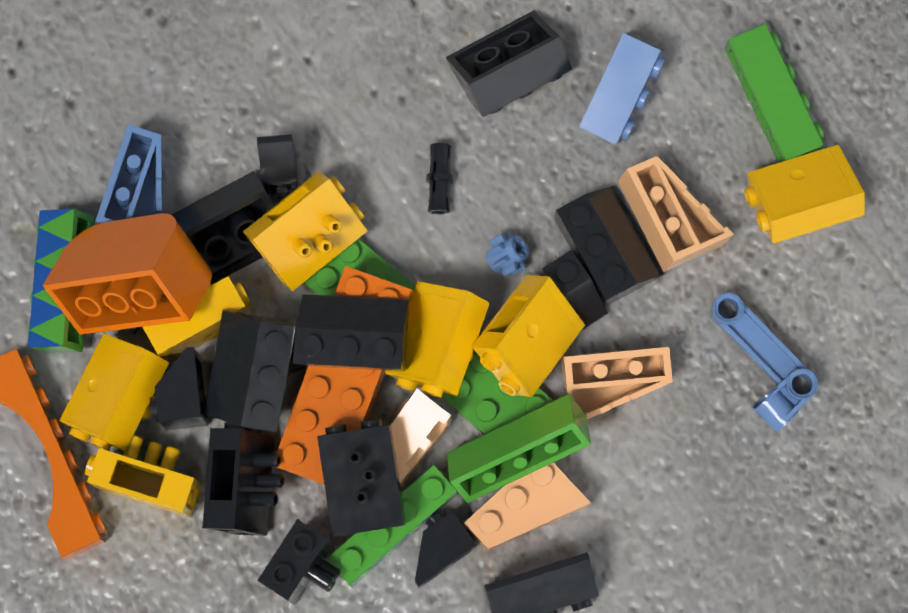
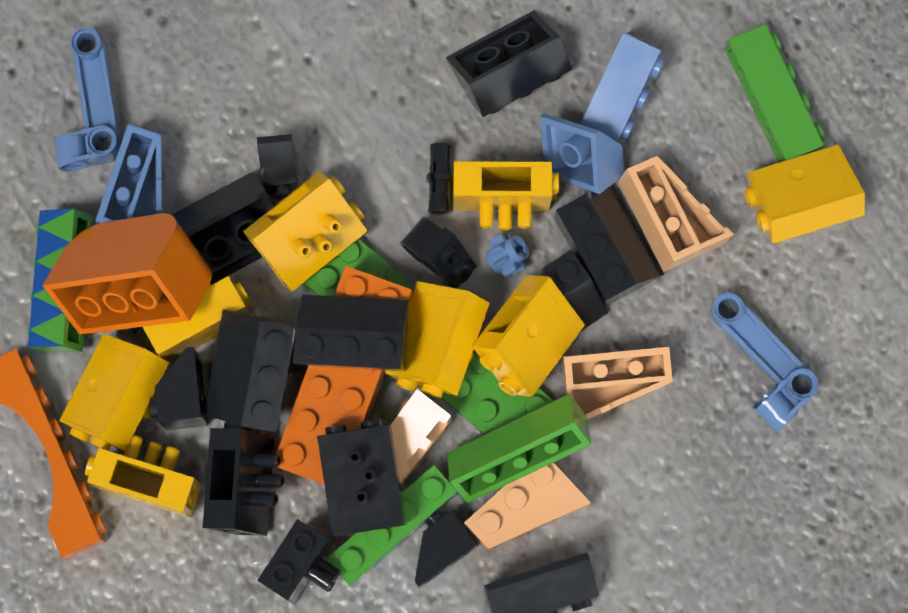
none -> medium blue piece [53,27,122,171]
none -> black pin [400,217,477,289]
none -> yellow piece [453,161,559,231]
none -> medium blue slope [540,113,624,194]

